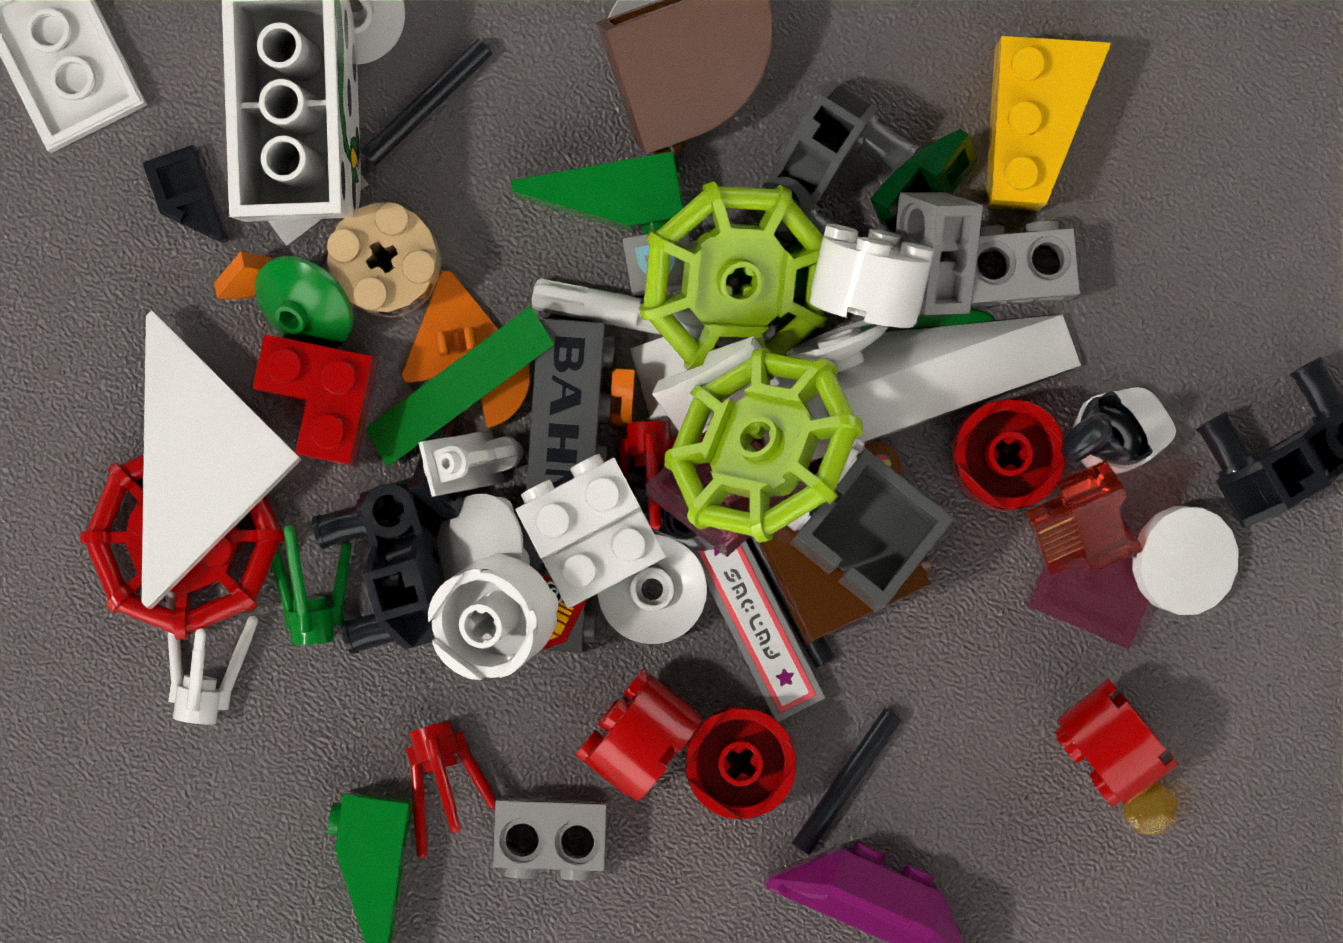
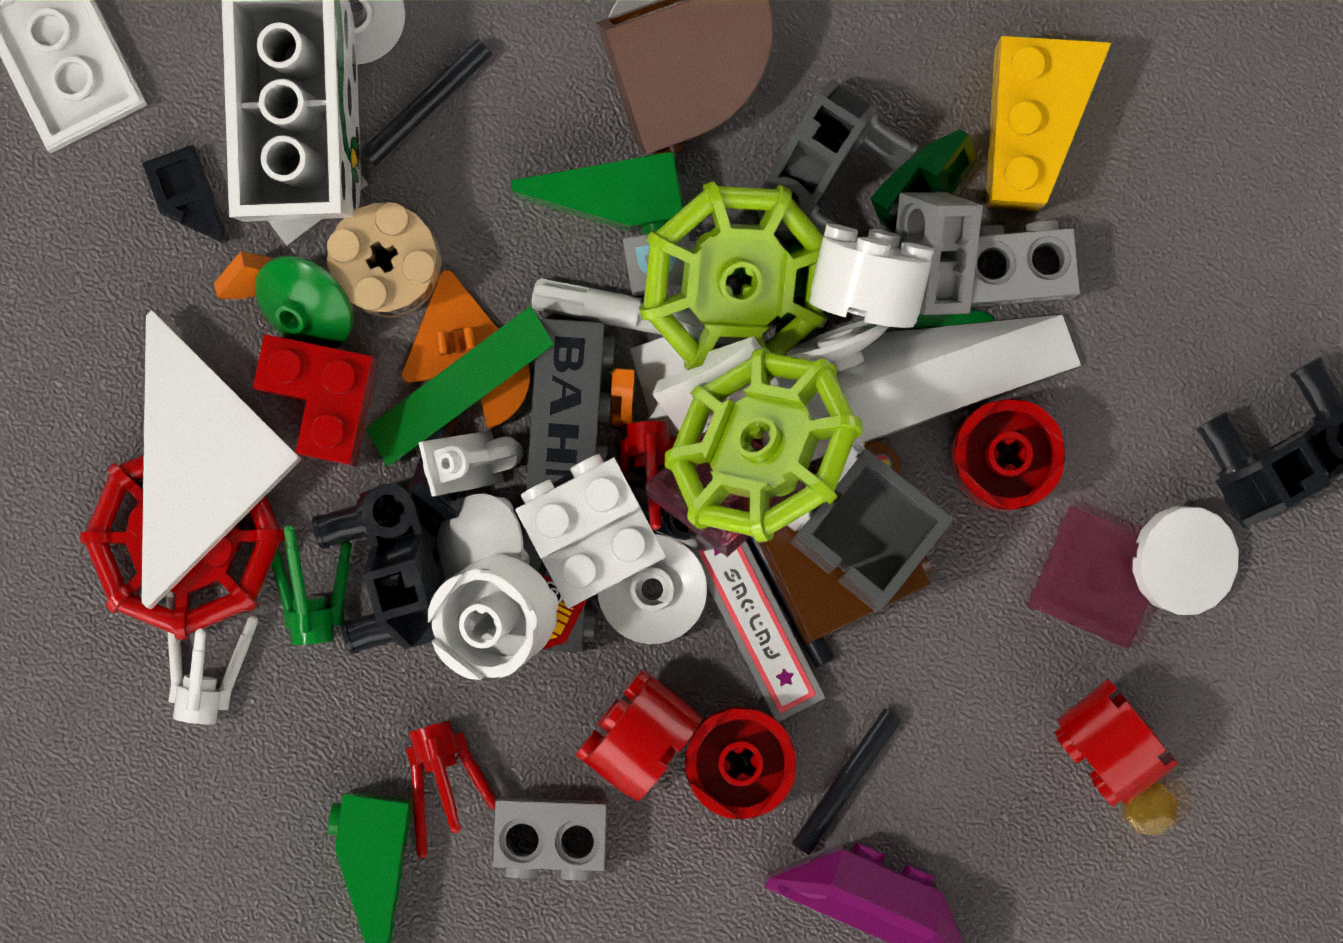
clear red piece [1025,460,1143,576] -> none
black hair [1061,387,1176,474] -> none

